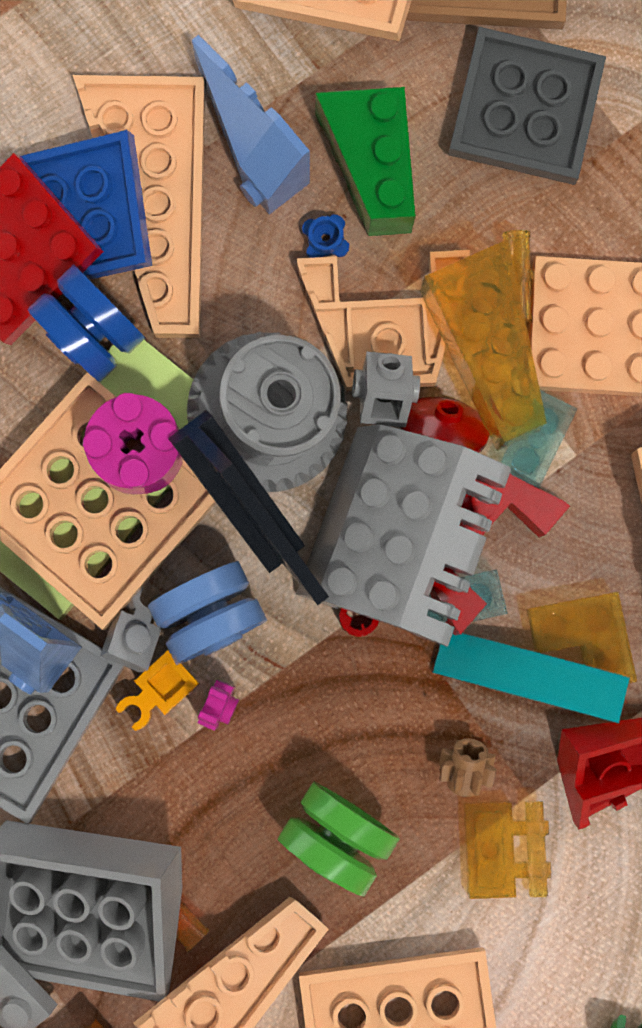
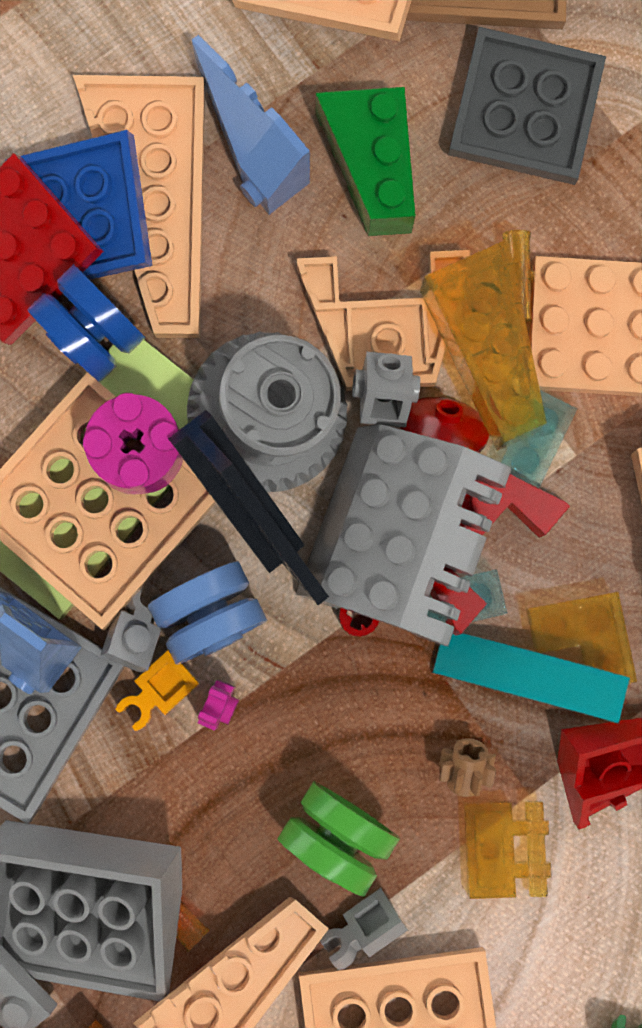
blue plate [302,214,349,258] -> none
none -> light grey plate [320,888,408,970]

